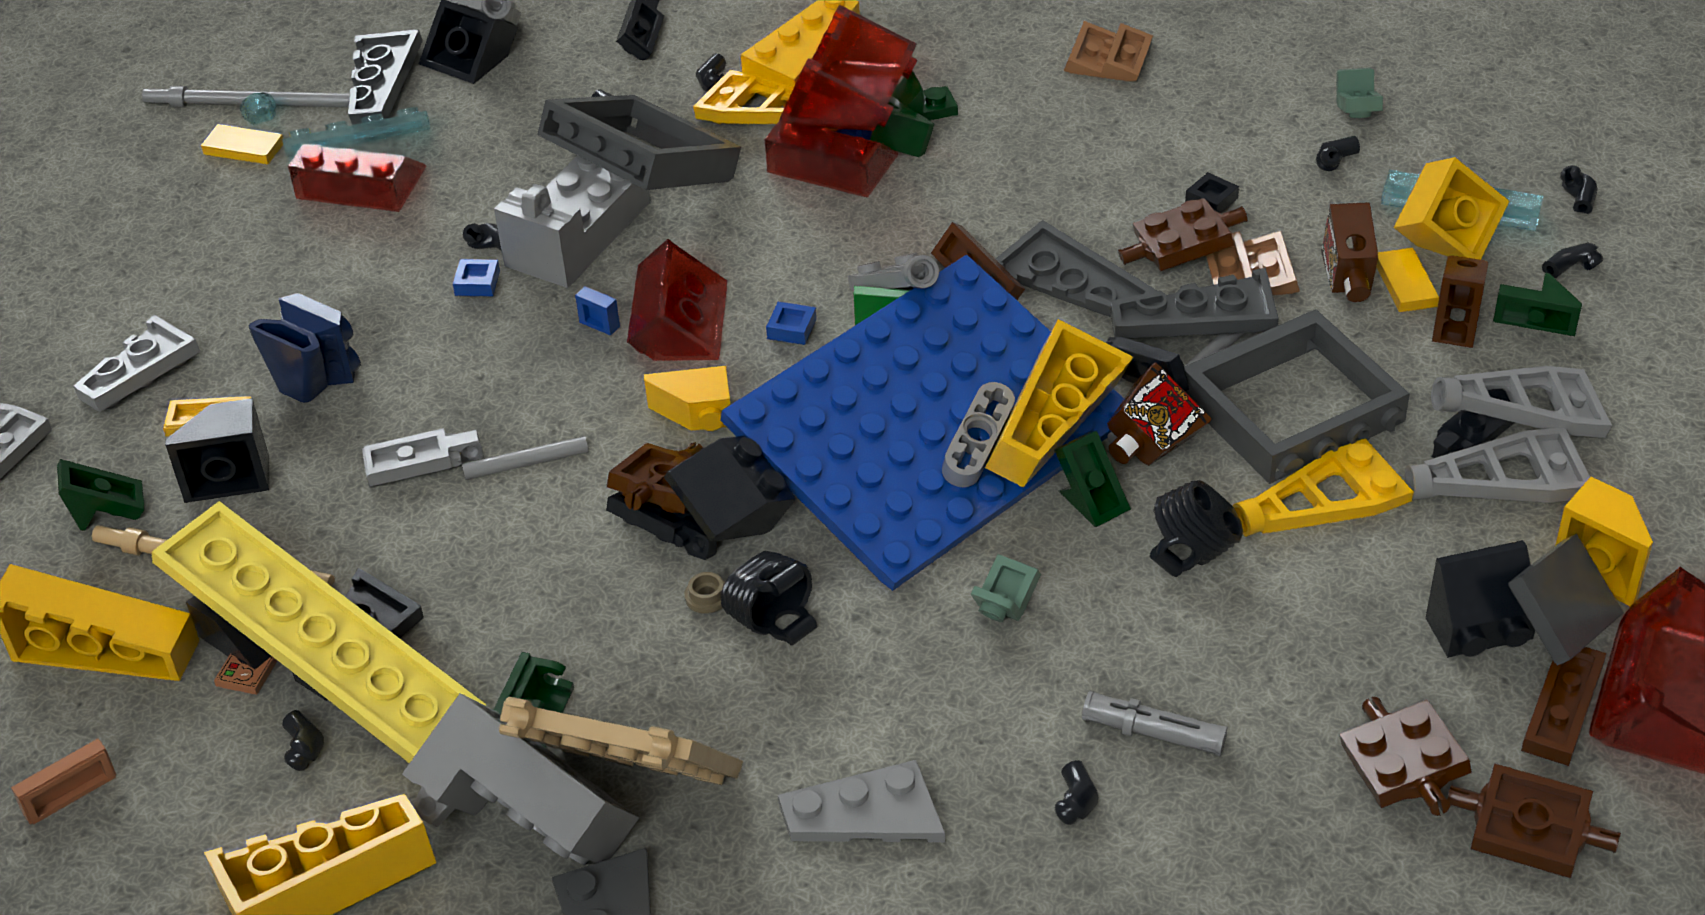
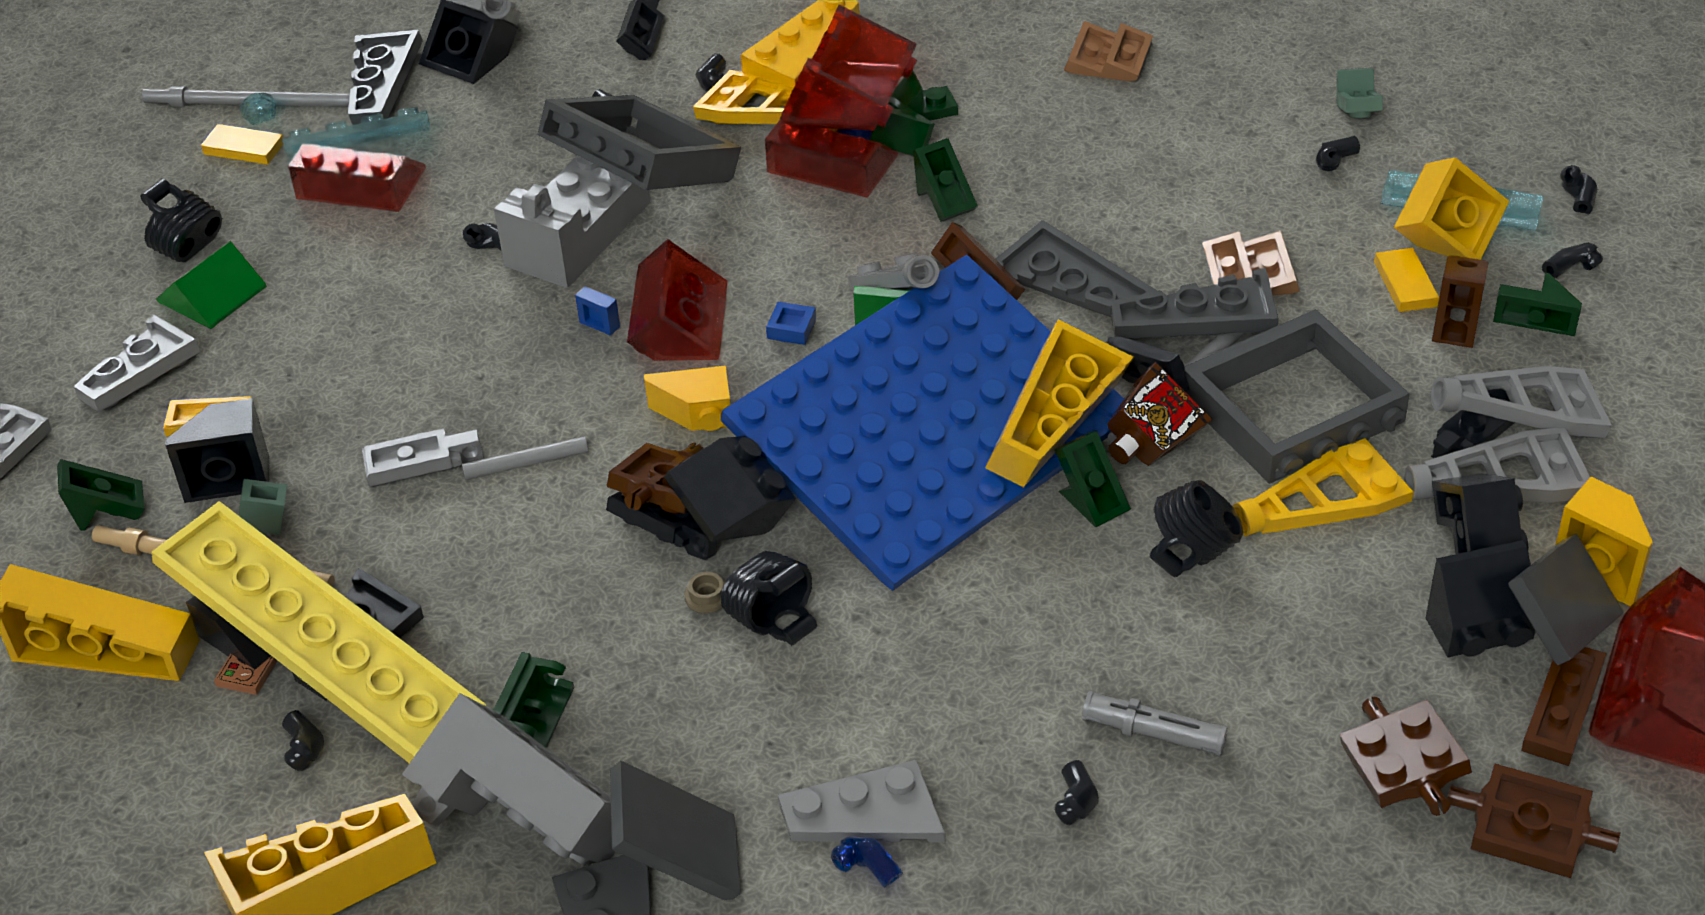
nougat tile [11,738,116,825] -> none
dark blue piece [249,293,361,403] -> none
blue plate [453,259,500,297] -> none
tan plate [499,697,743,785] -> none
light grey beam [942,382,1015,487] -> none
sand green bracket [971,554,1041,622] -> none
reddish brown plate [1118,198,1248,271] -> none
black plate [1185,172,1239,213] -> none
reddish brown torso [1321,202,1378,302] -> none
none -> black piece [140,179,222,262]
none -> green slope [156,241,267,329]
none -> sand green plate [238,479,287,535]
none -> dark grey tile [610,760,740,900]
none -> clear blue arm [831,836,903,888]
none -> dark green slope [913,138,978,222]
none -> black brick [1432,473,1529,554]

